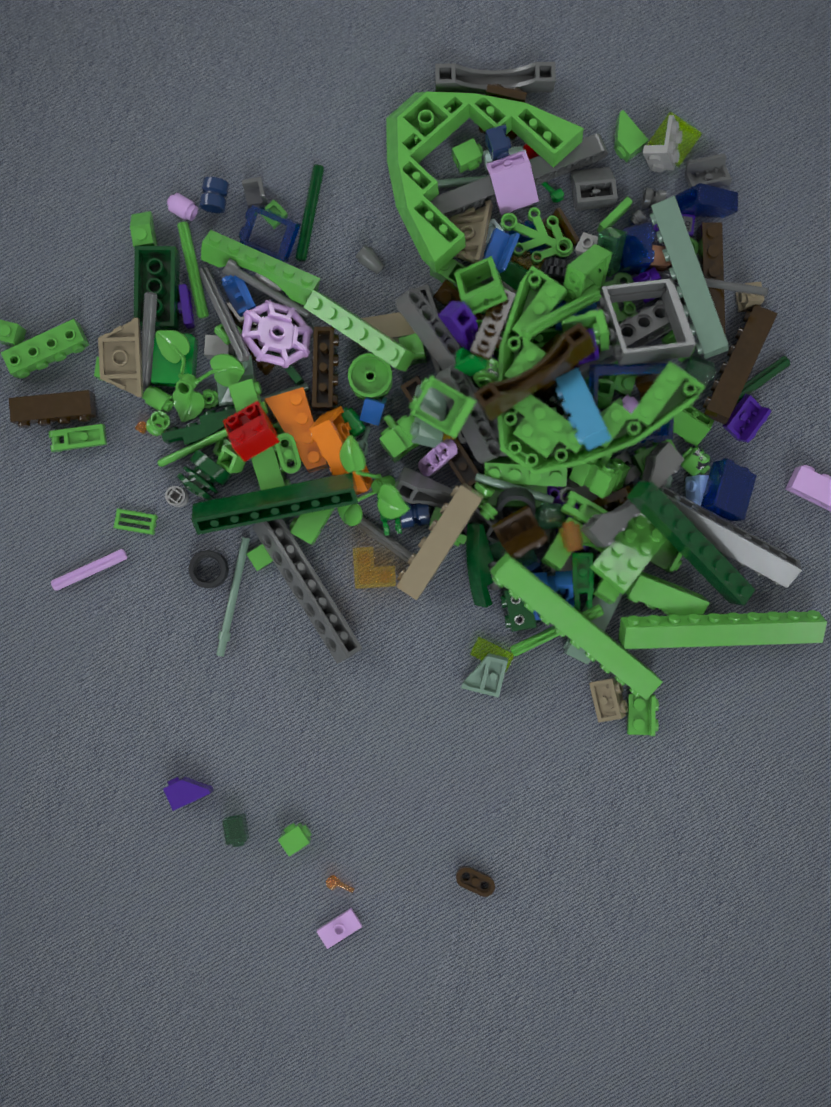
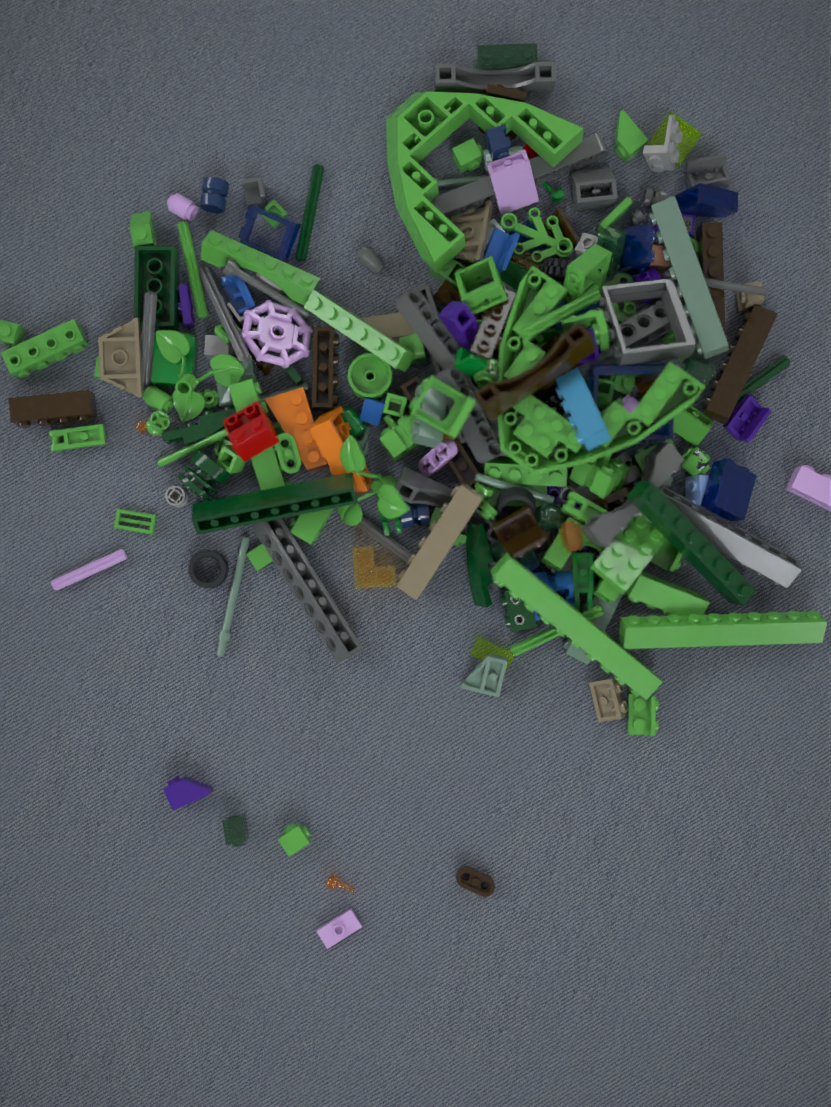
none -> bright green brick [383,393,408,417]
none -> clear green brick [476,43,538,70]

